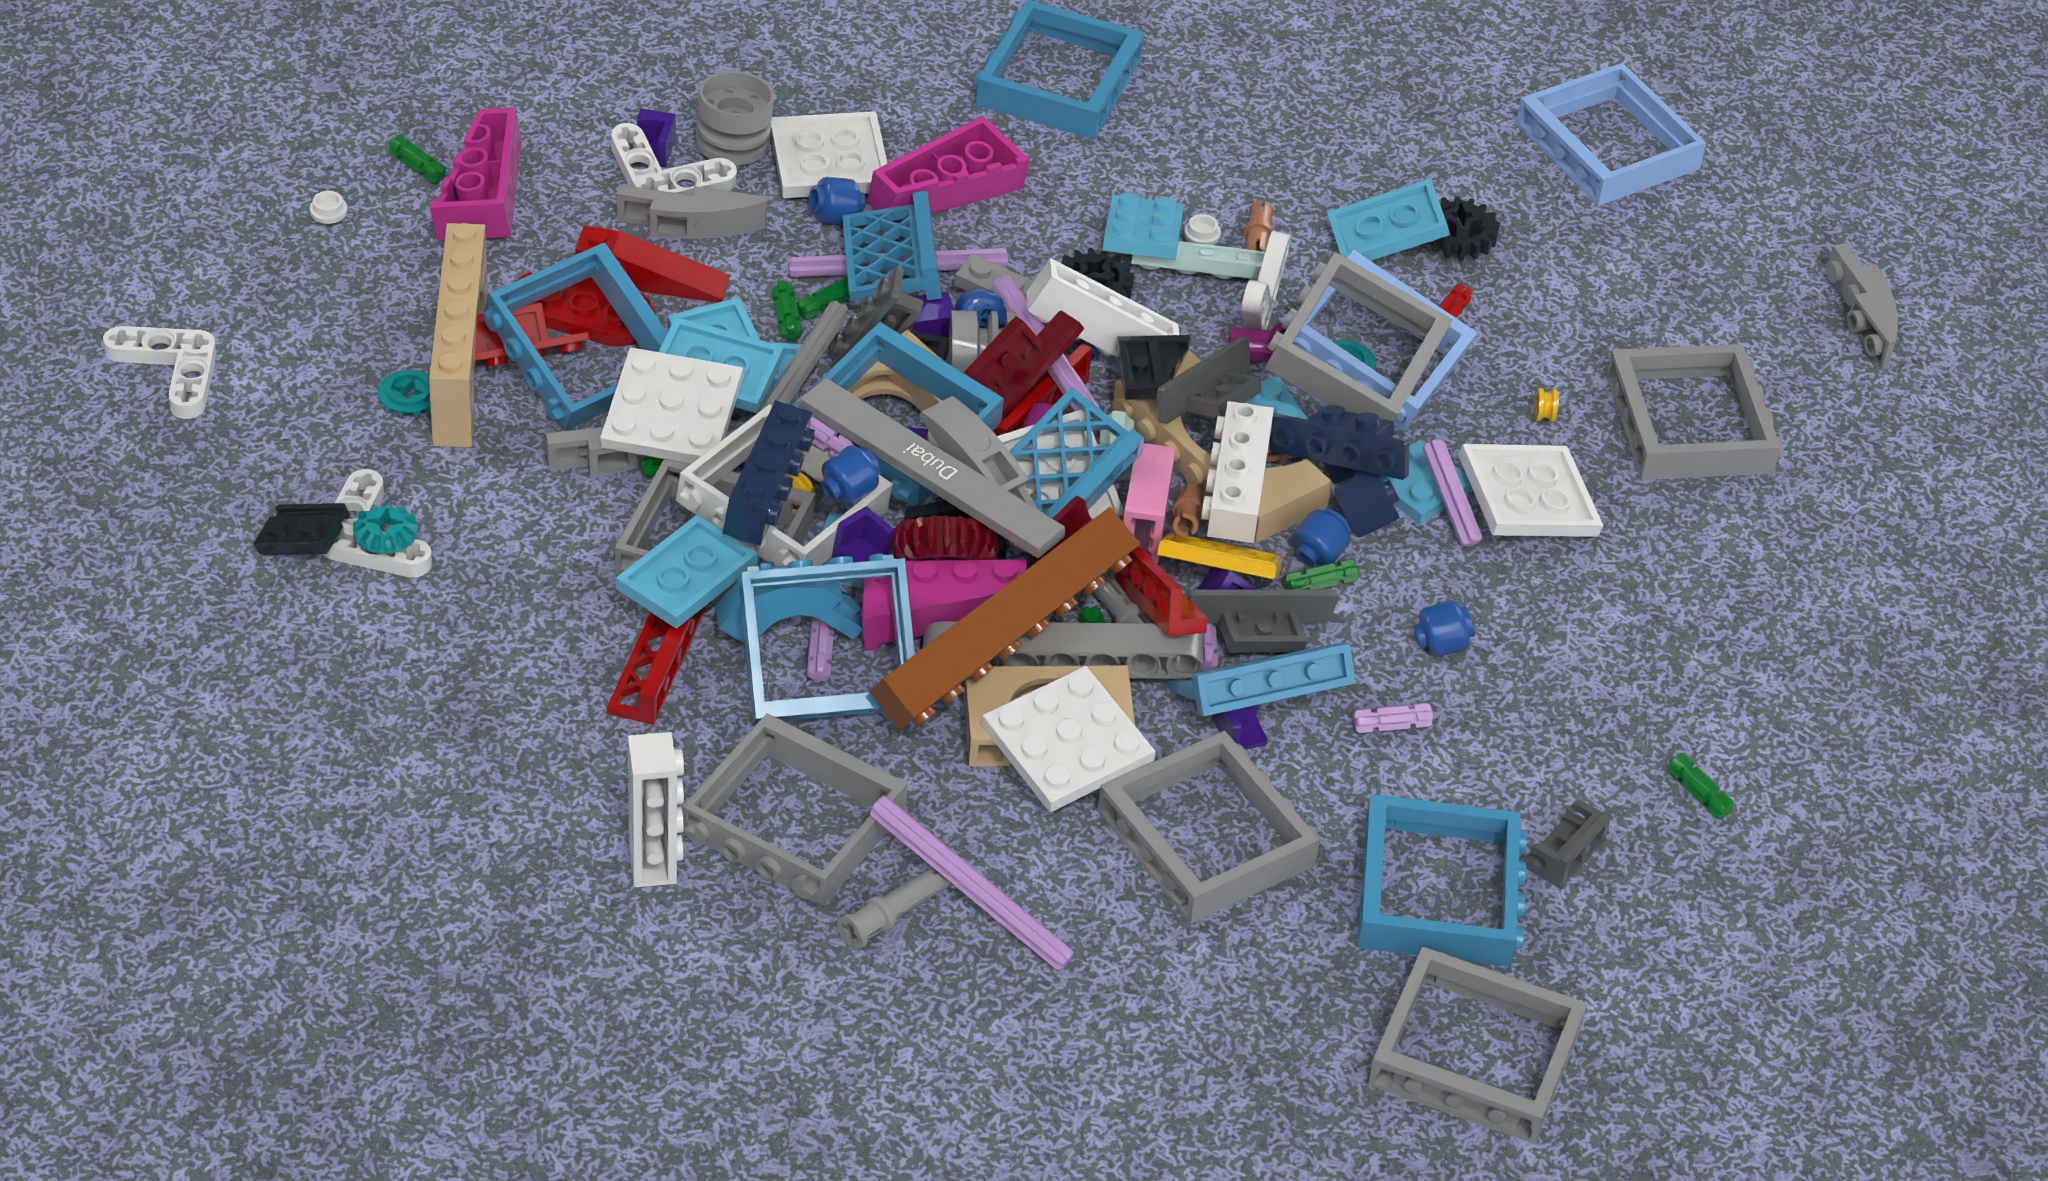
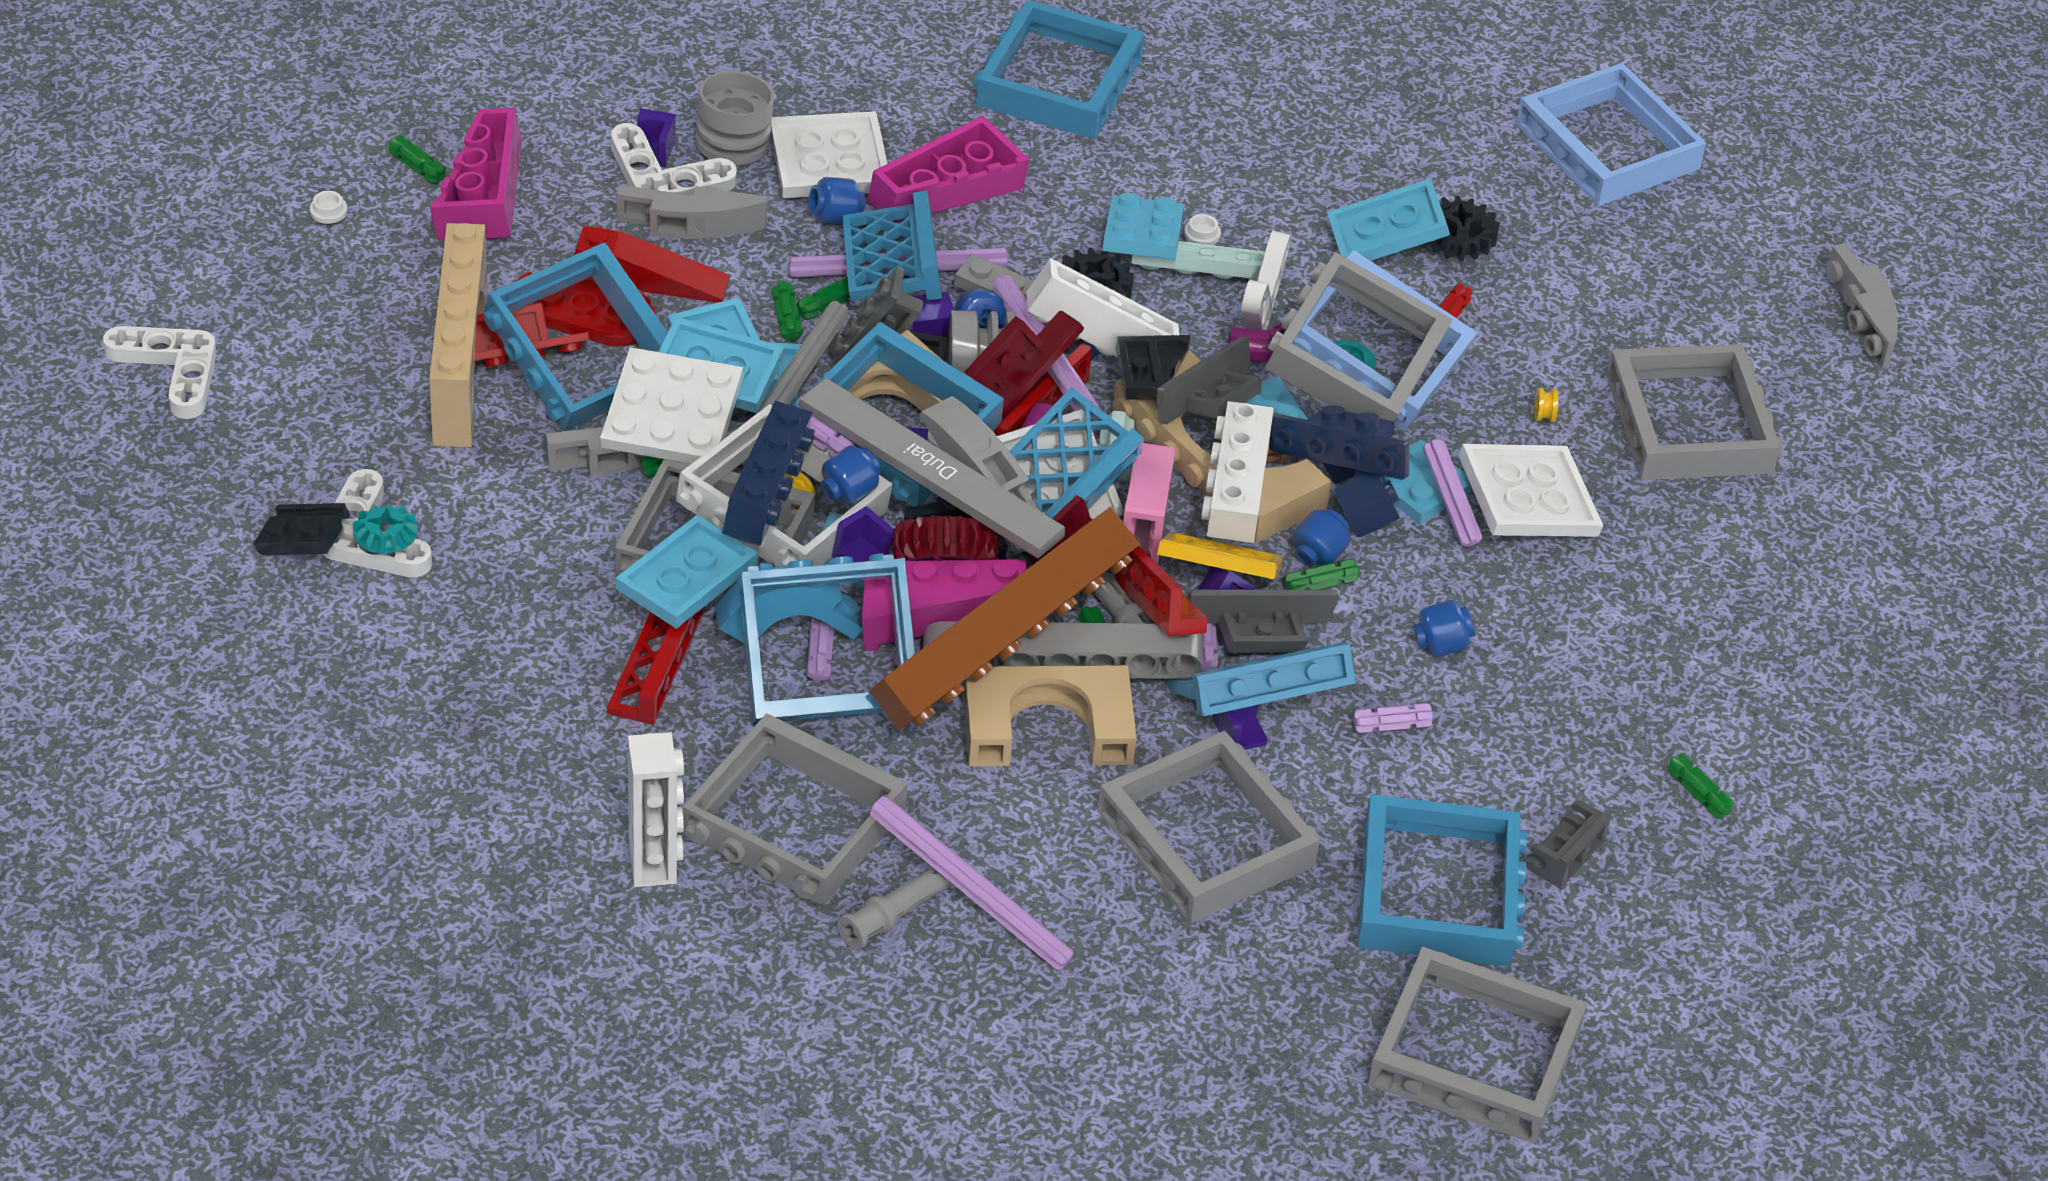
teal gear [378,370,431,418] -> none
white plate [981,666,1156,813] -> none
nougat pin [1172,483,1203,537] -> none
nougat pin [1244,200,1273,252] -> none

